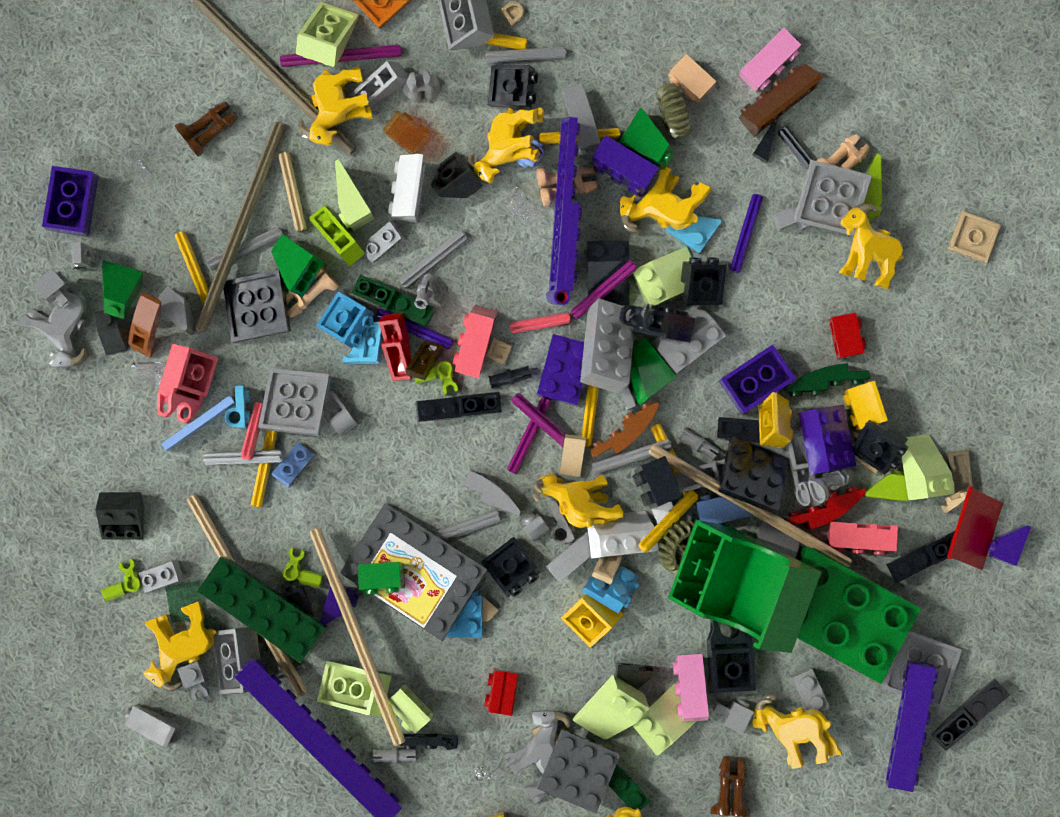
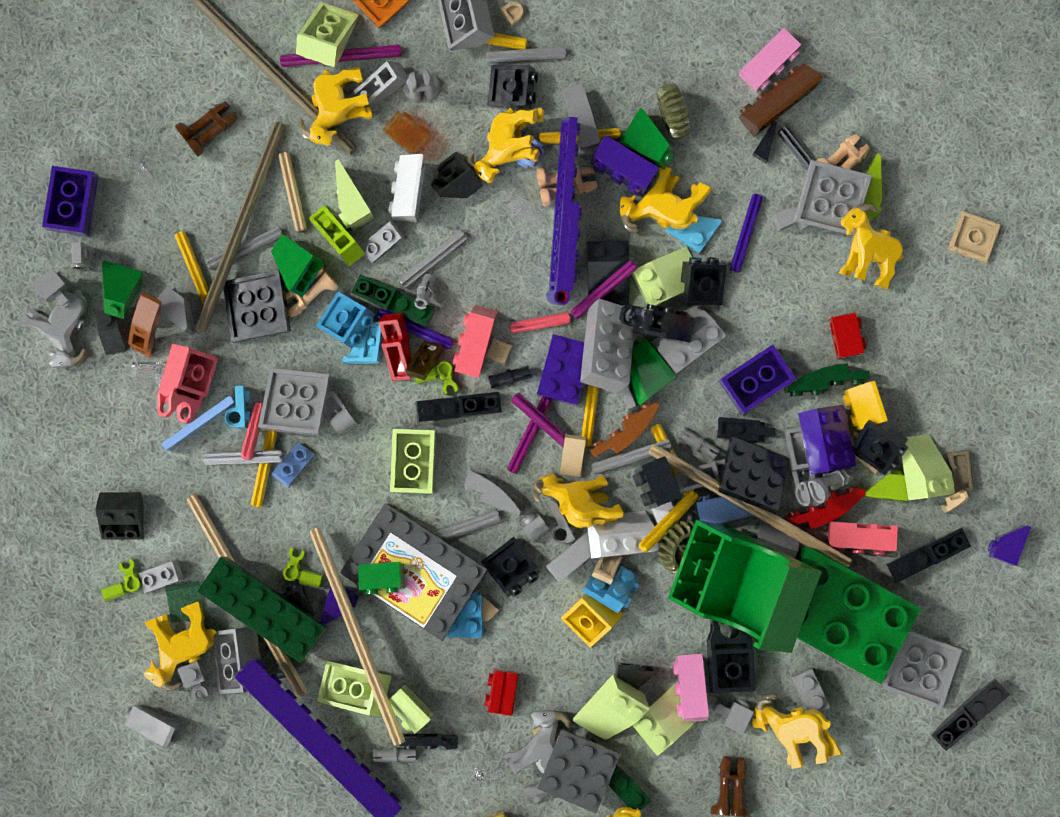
light nougat brick [668,54,716,103] -> none
yellow slope [758,392,793,447] -> none
dark purple brick [885,660,938,792] -> none
red piece [947,486,1003,570] -> none
none -> yellowish green brick [390,429,436,494]

